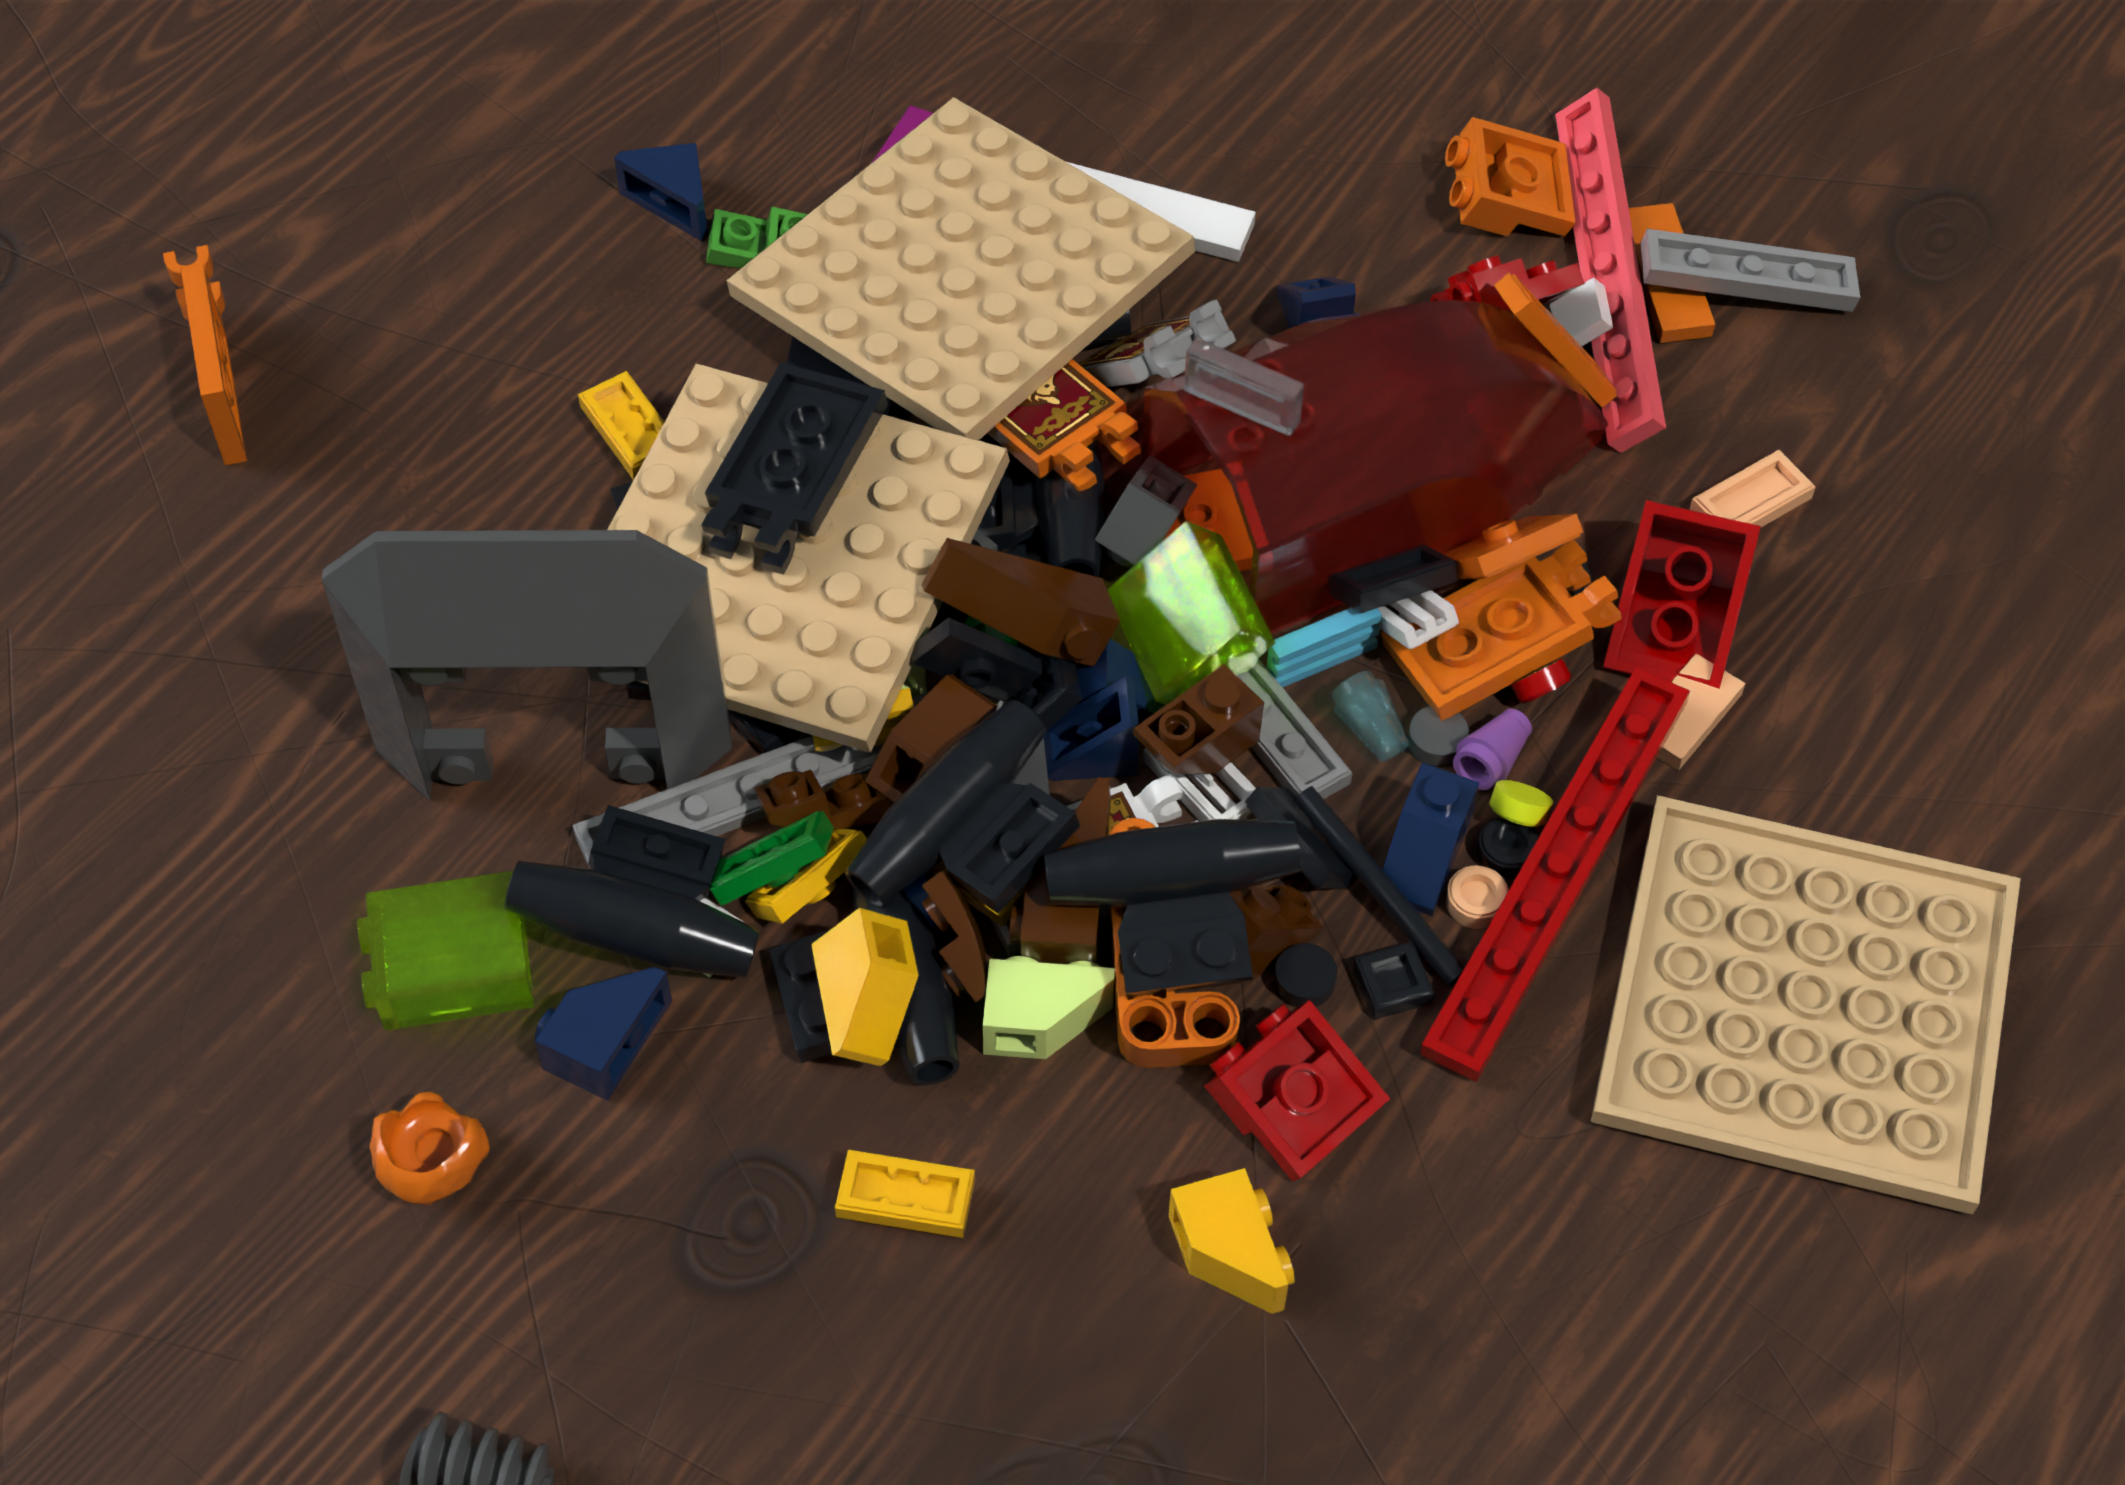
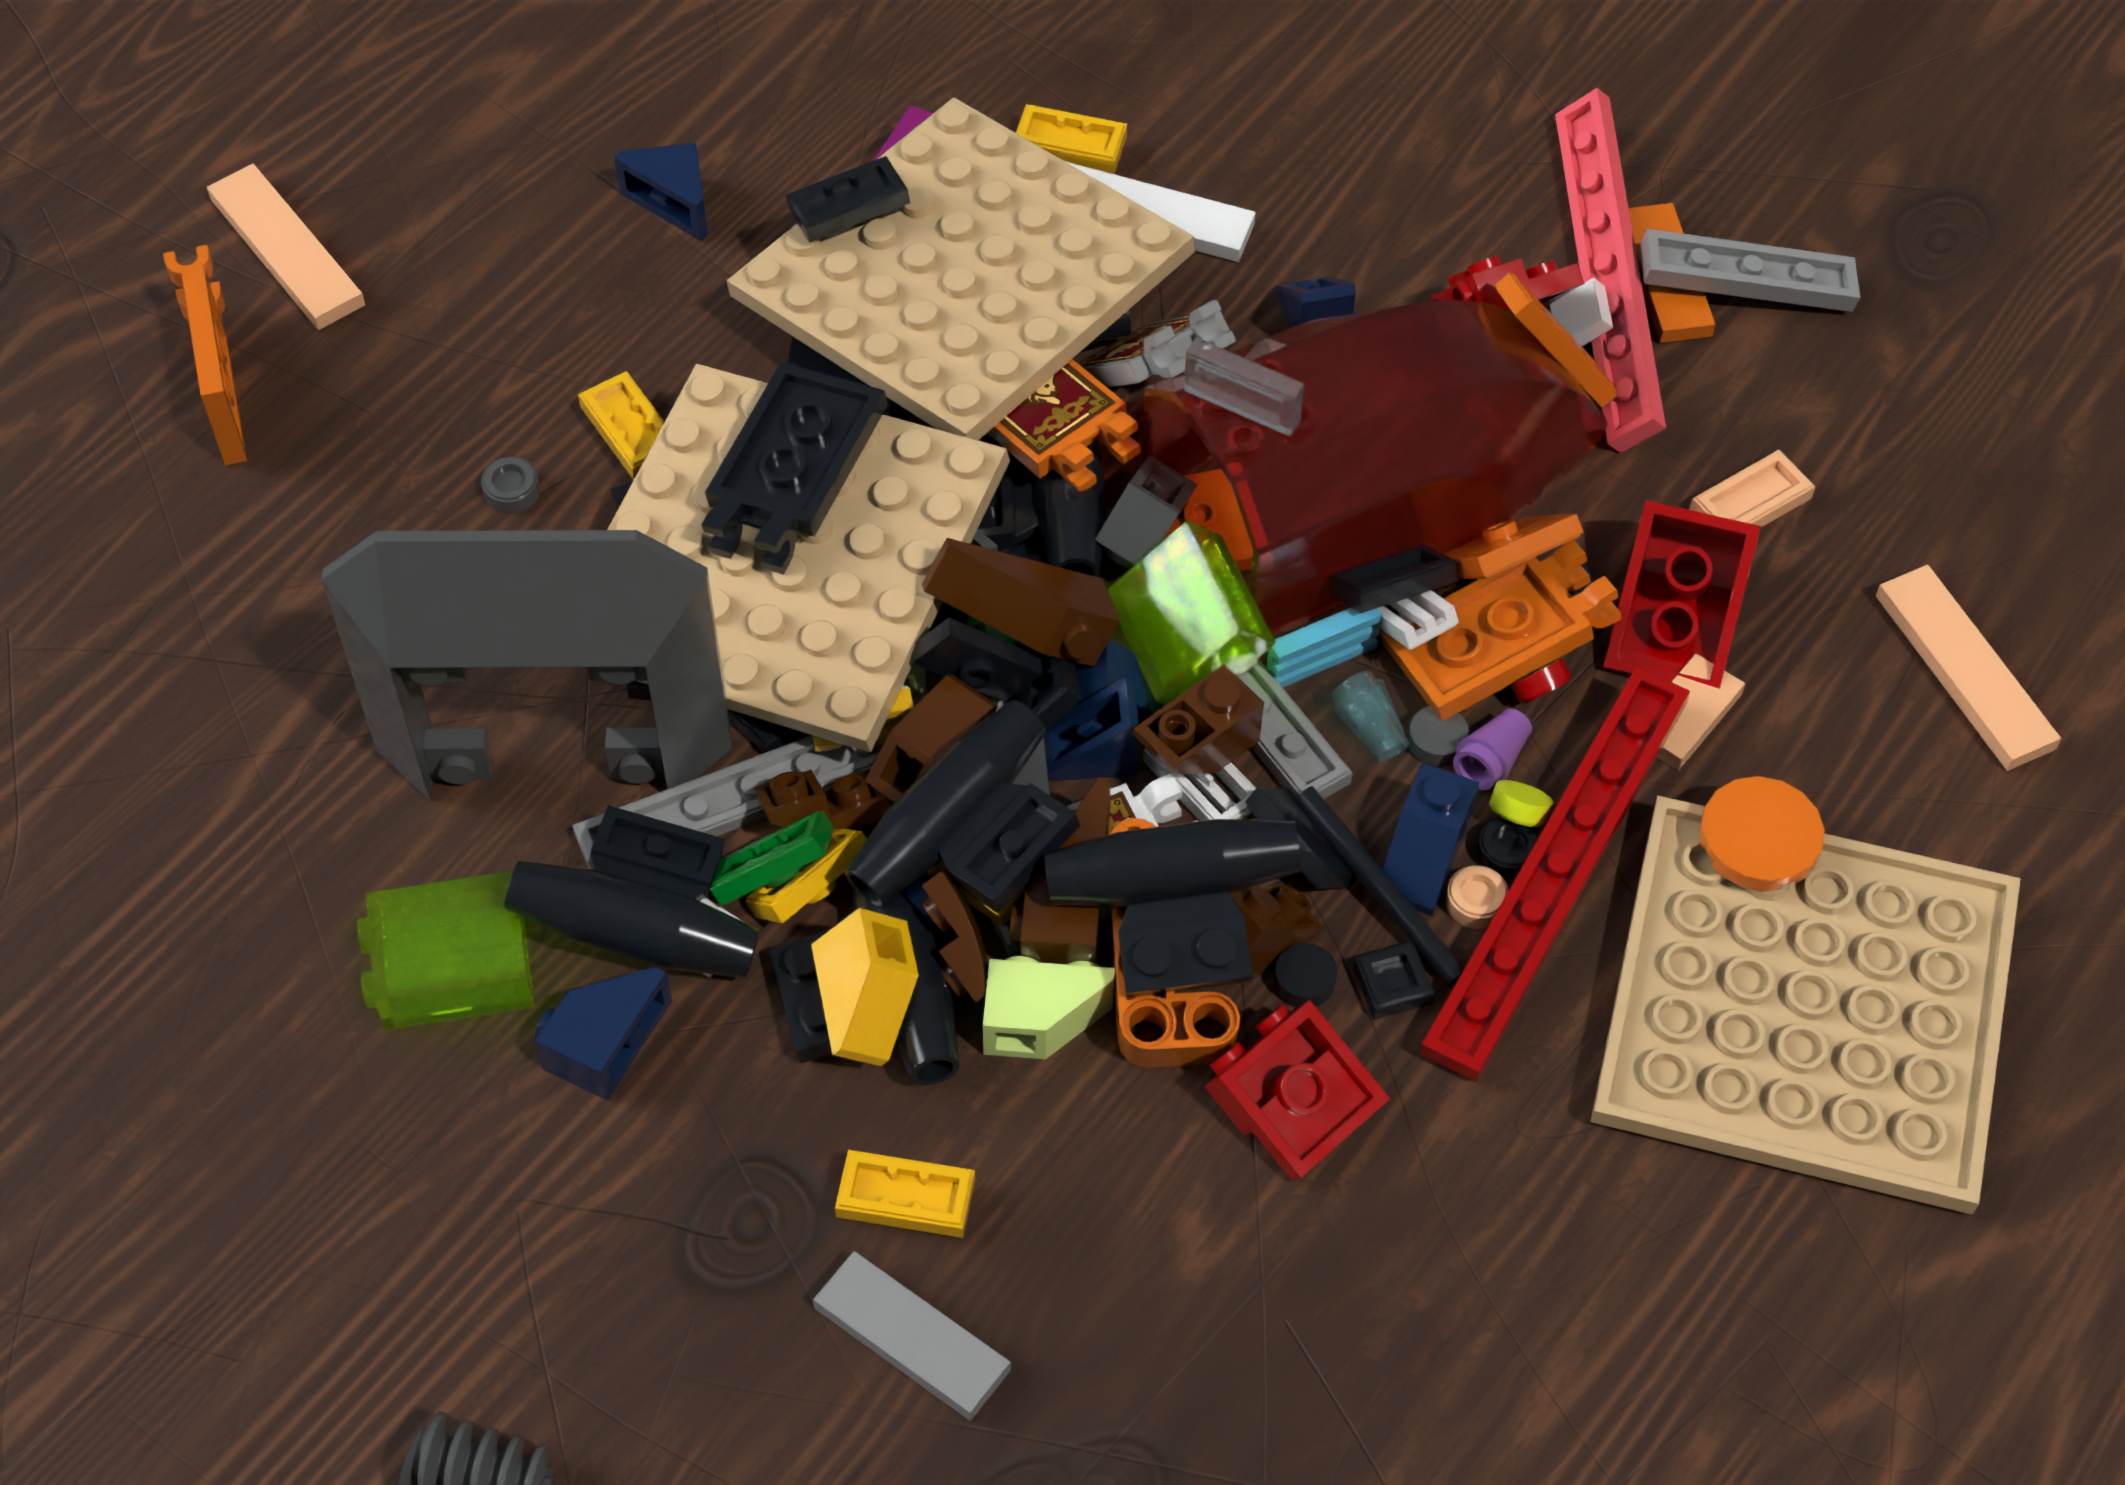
orange hair [369,1092,490,1205] -> none
bright green slope [706,207,808,268] -> none
yellow slope [1169,1168,1295,1314] -> none
orange plate [1445,117,1576,237] -> none
none -> light nougat tile [207,163,365,331]
none -> dark grey tile [481,457,540,514]
none -> black plate [786,156,910,243]
none -> light grey tile [813,1251,1011,1421]
none -> yellow plate [1016,104,1127,174]
none -> orange tile [1699,776,1825,892]
none -> light nougat tile [1876,564,2062,771]

